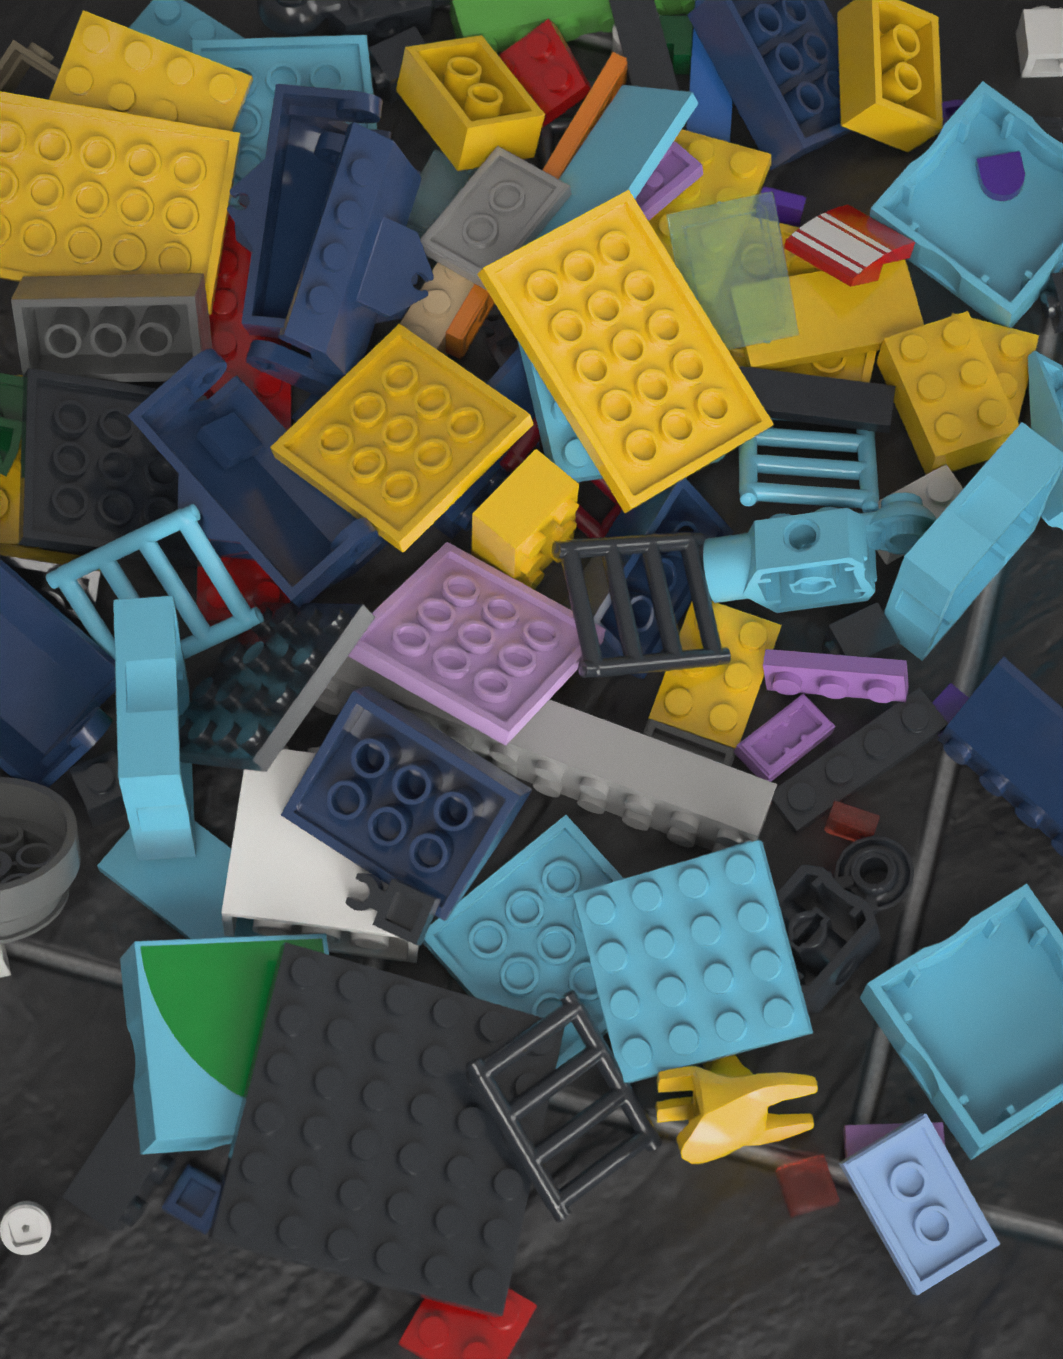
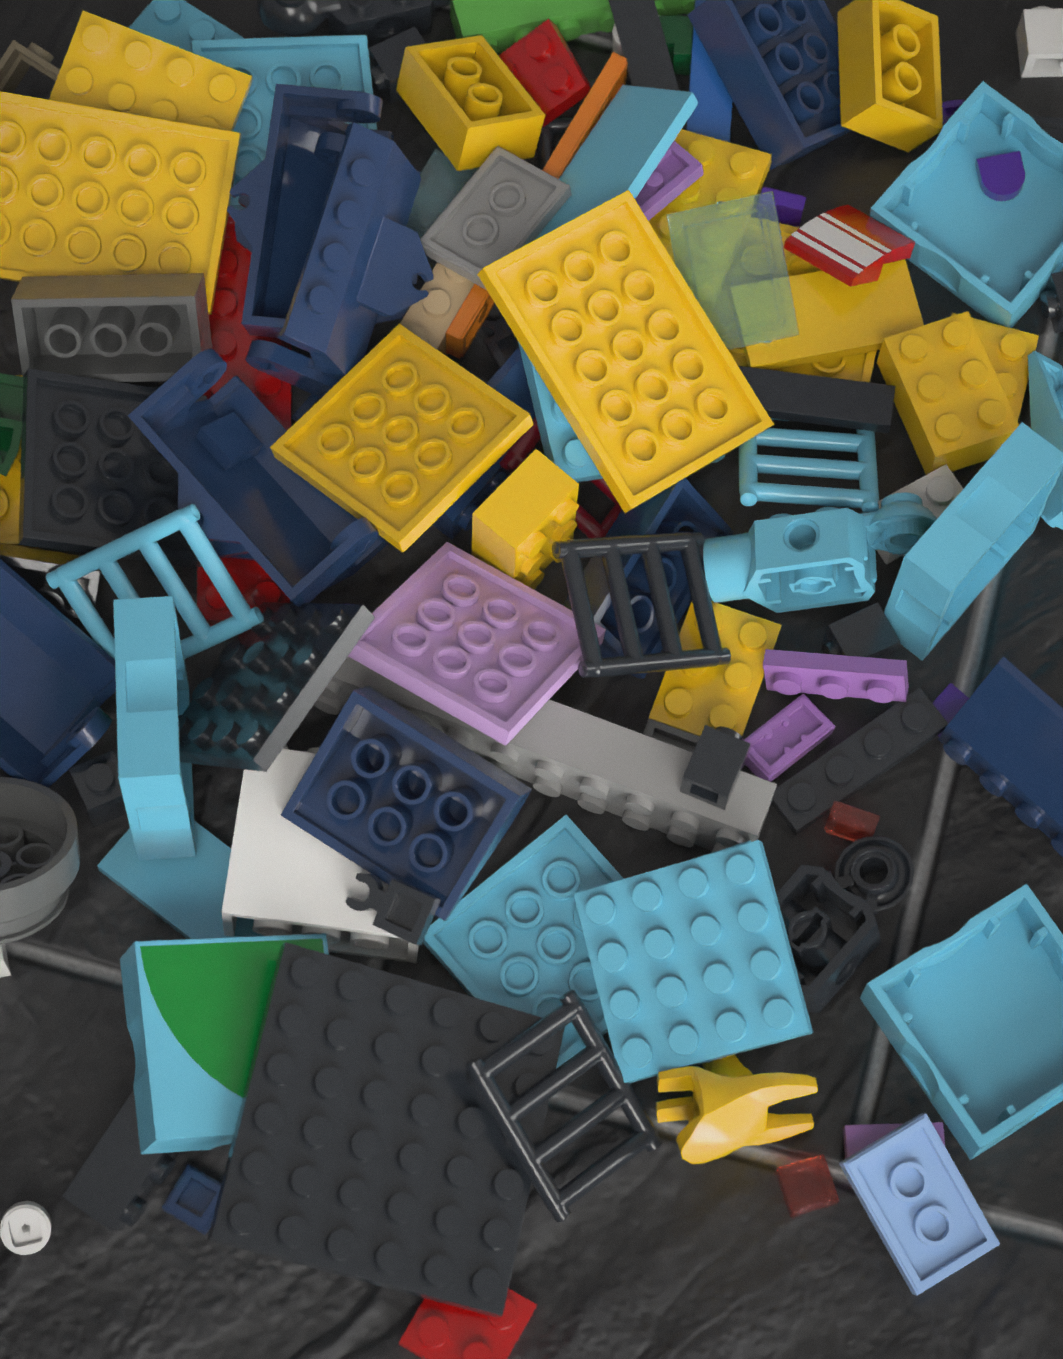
none -> black brick [680,725,751,810]

